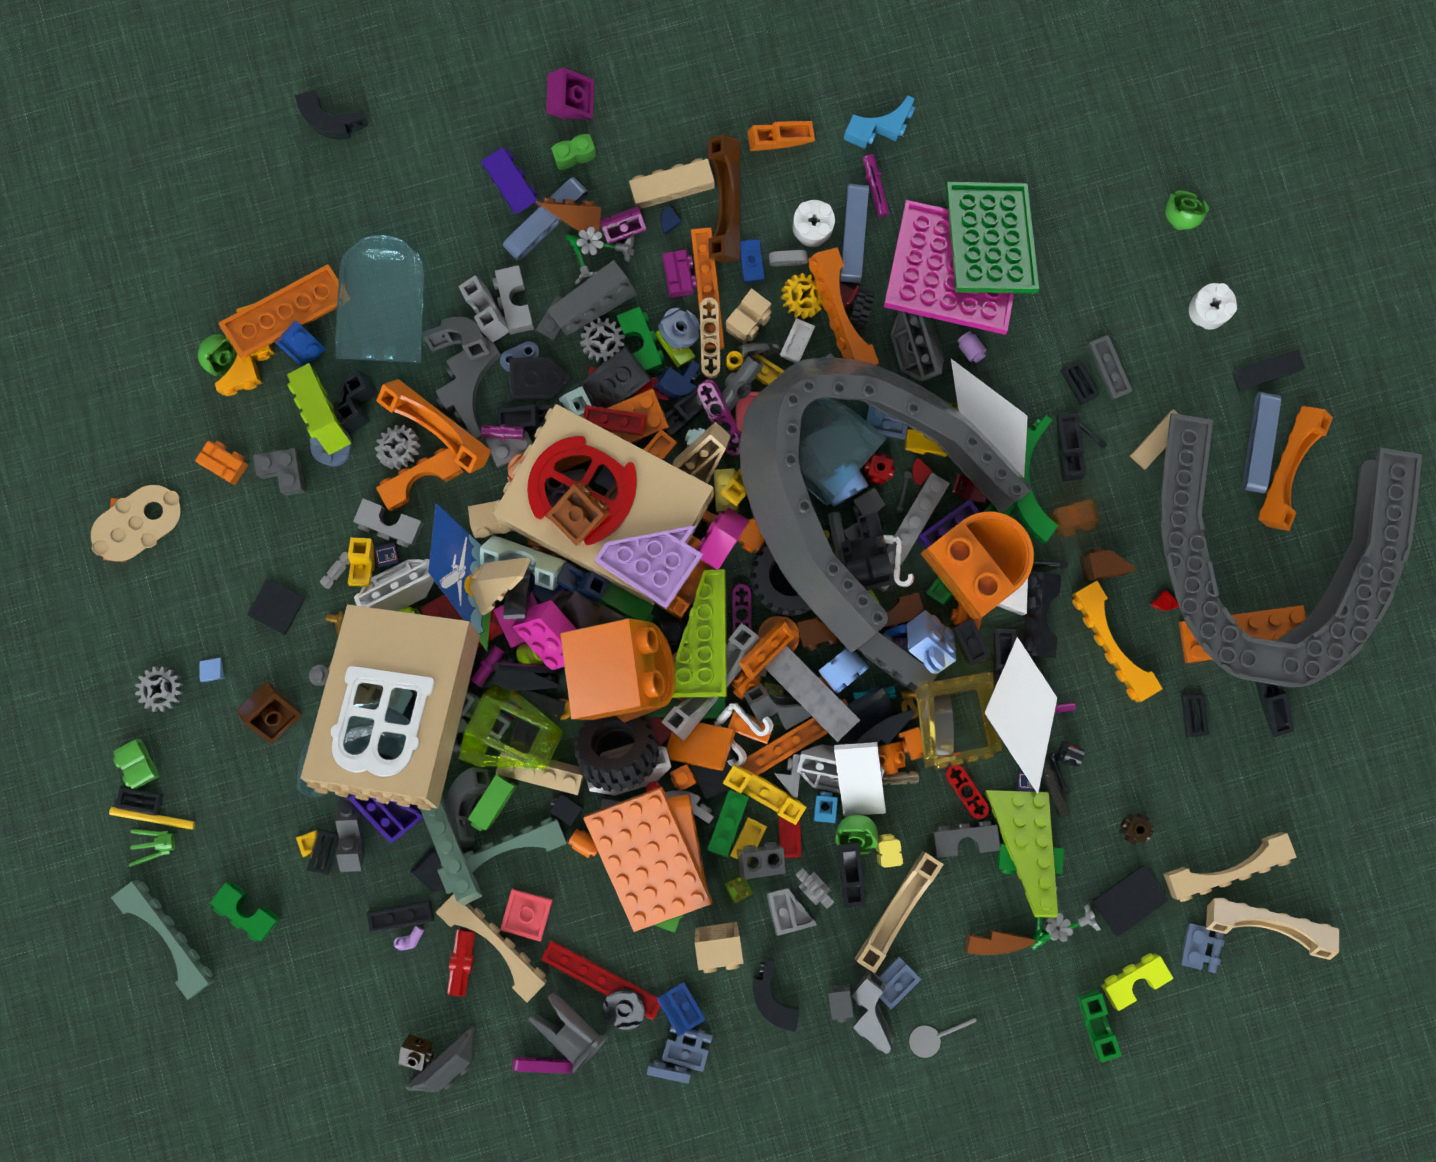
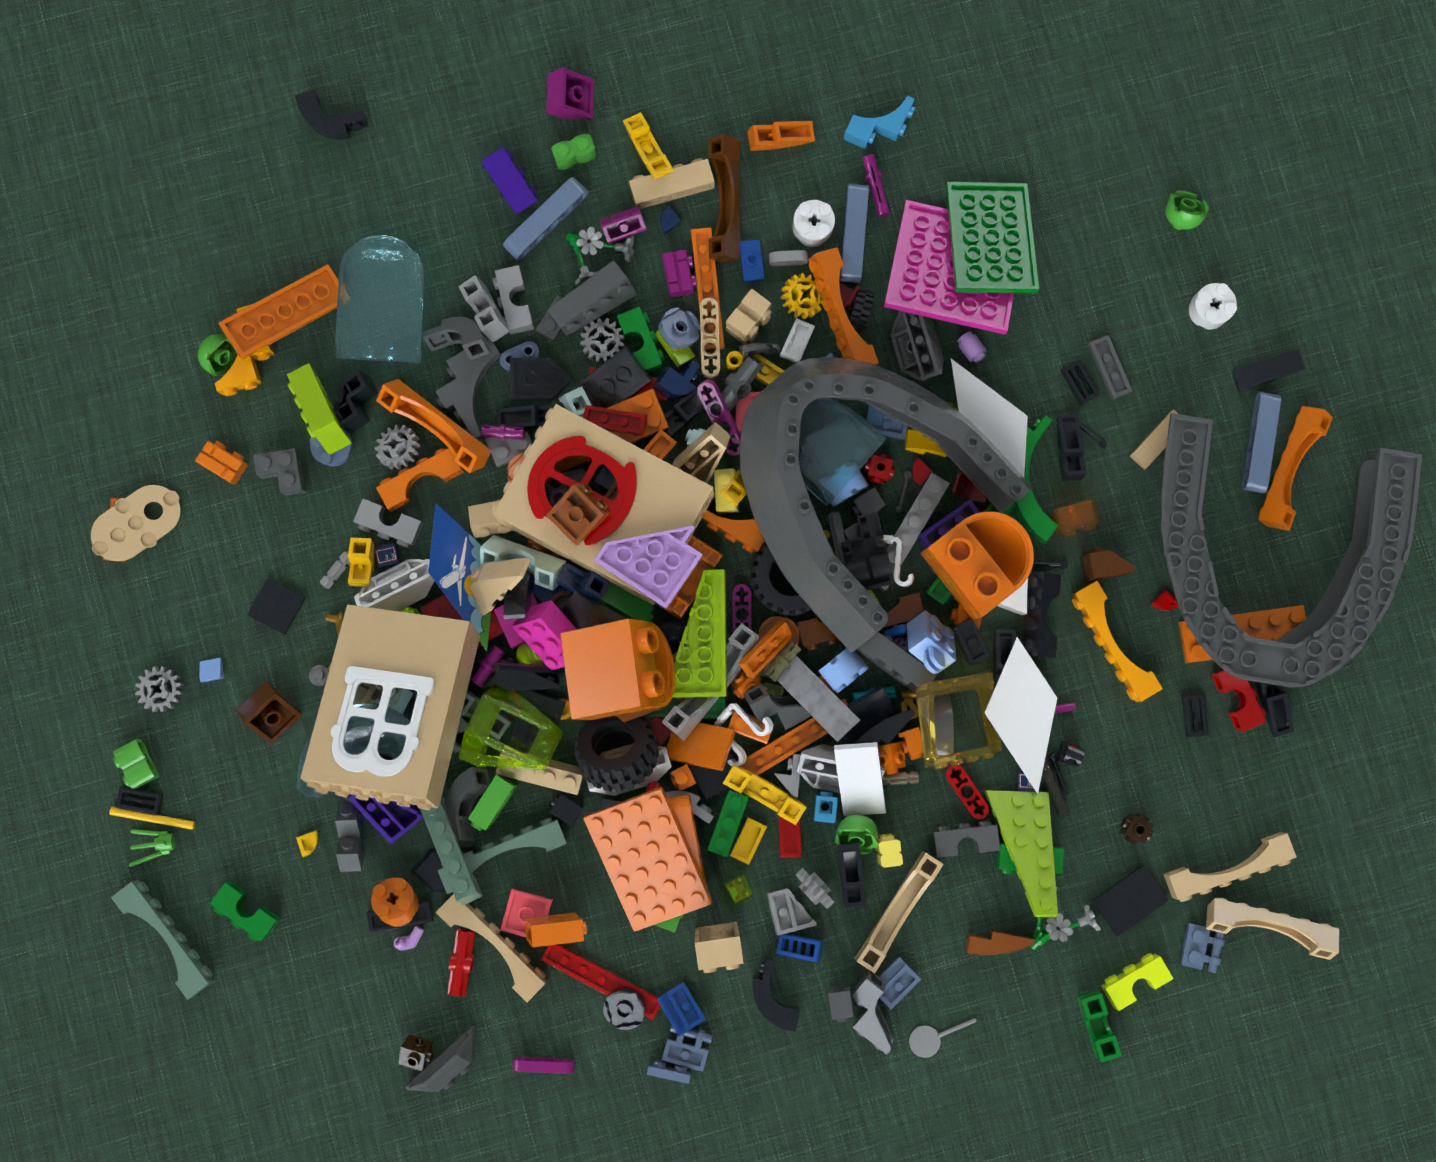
blue plate [275,320,326,367] -> none
black tile [307,828,339,875] -> none
dark grey piece [528,991,608,1074] -> none
dark orange slope [536,197,601,232] -> none
orange brick [568,829,598,858] -> none
dark pink brick [698,507,749,570] -> none
dark grey brick [737,842,786,879] -> none
none -> orange brick [371,878,419,927]
none -> orange brick [525,912,587,947]
none -> yellow slope [623,112,673,179]
none -> olive pin [765,642,801,682]
none -> blue slope [776,933,823,962]
none -> red arch [1211,669,1266,732]

